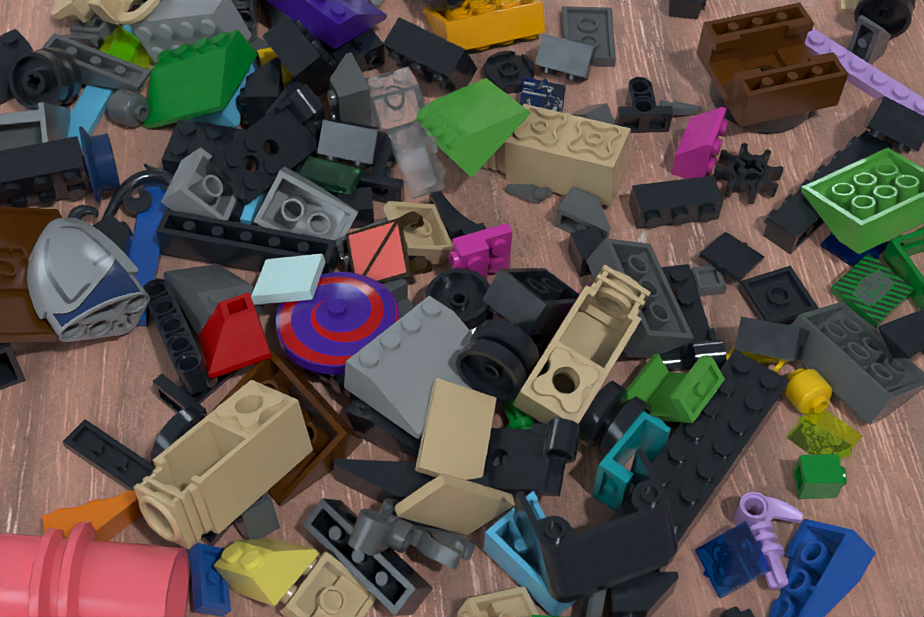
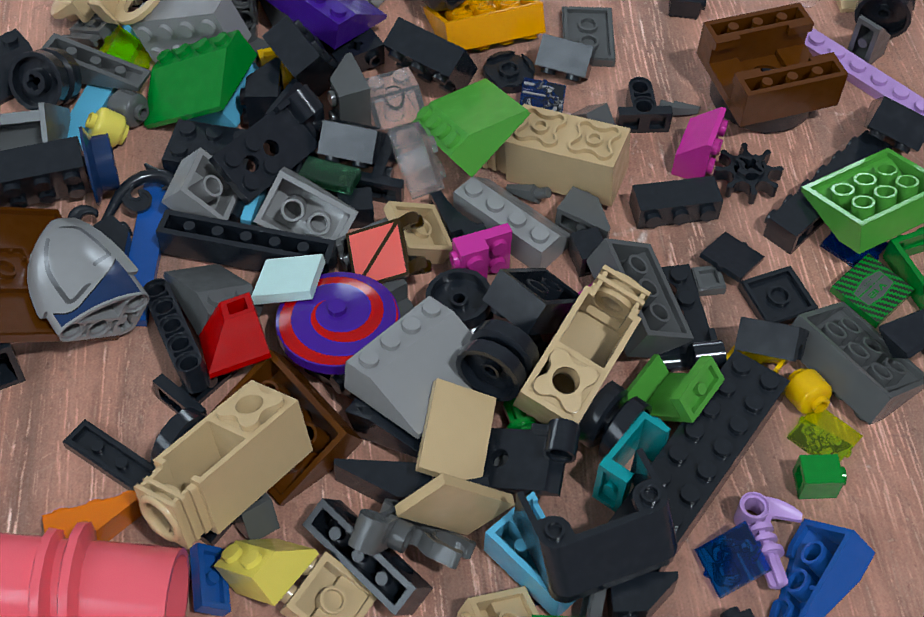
none -> light yellow head [85,107,129,148]
none -> light grey slope [453,176,570,268]

